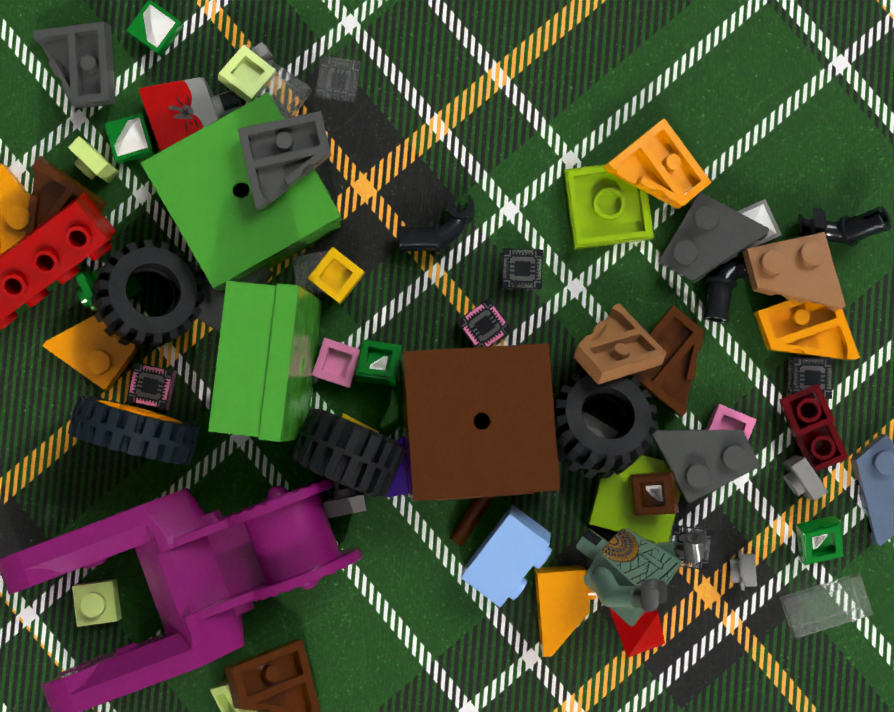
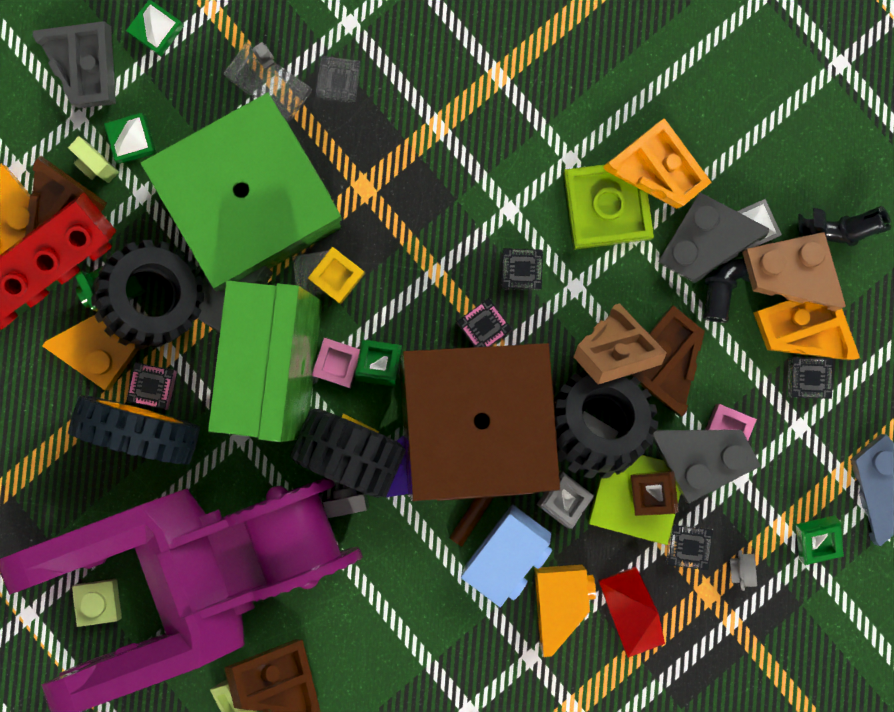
torso [138,77,242,152] -> none
yellowish green plate [218,45,276,103] -> none
dark grey wing [238,111,331,211] -> none
black piece [399,195,475,255] -> none
torso [576,528,708,627] -> none
dark red slope [779,384,849,472] -> none
clear tile [780,574,874,639] -> none
light grey plate [781,455,828,501] -> none
none -> light grey tile [536,472,594,529]

